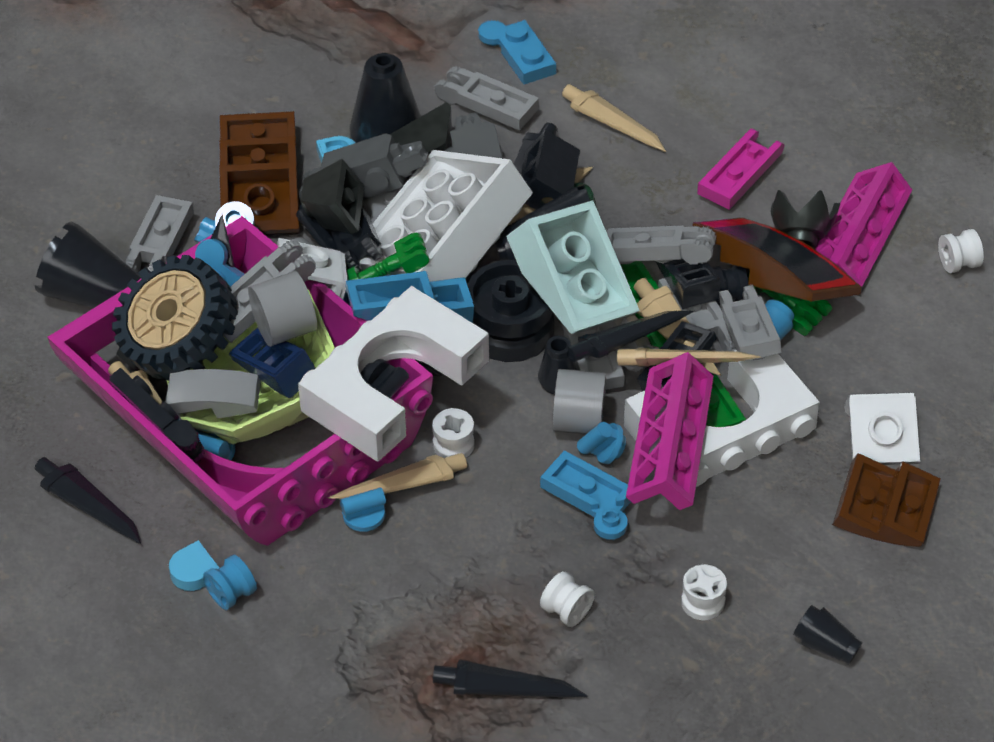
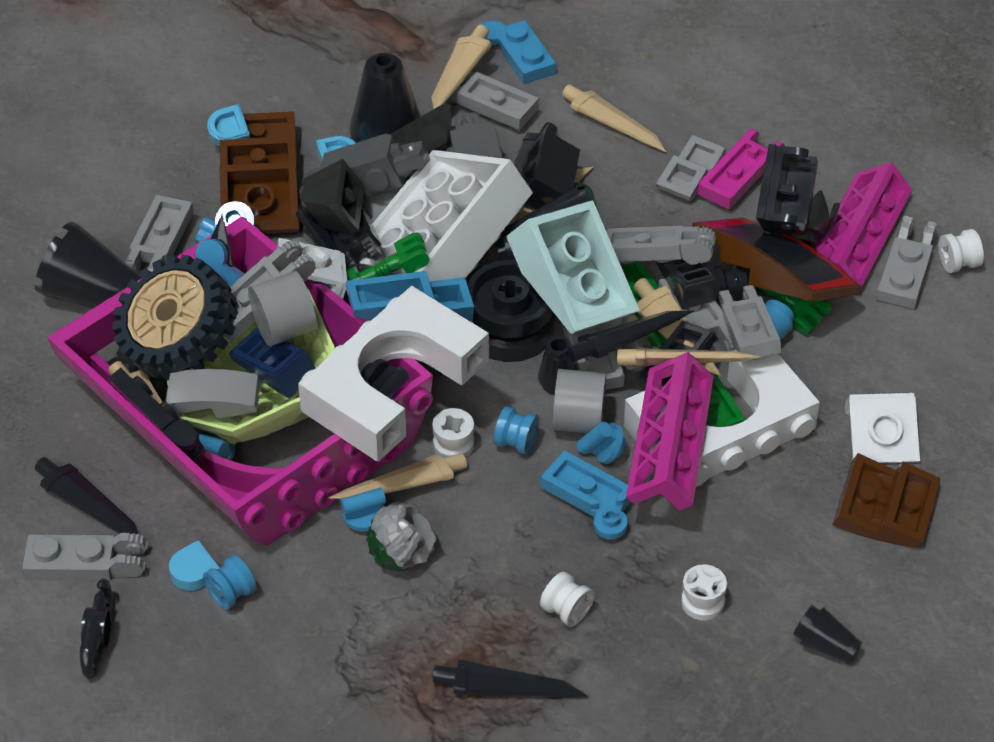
none -> light grey hinge [22,533,148,580]
none -> black piece [79,578,113,679]
none -> medium azure tile [207,104,250,146]
none -> light grey piece [366,503,437,571]
none -> tan bar [431,25,492,109]
none -> dark azure wheel [494,406,539,455]
none -> light grey slope [656,135,726,201]
none -> black hinge [756,144,819,235]
none -> light grey hinge [876,216,937,309]

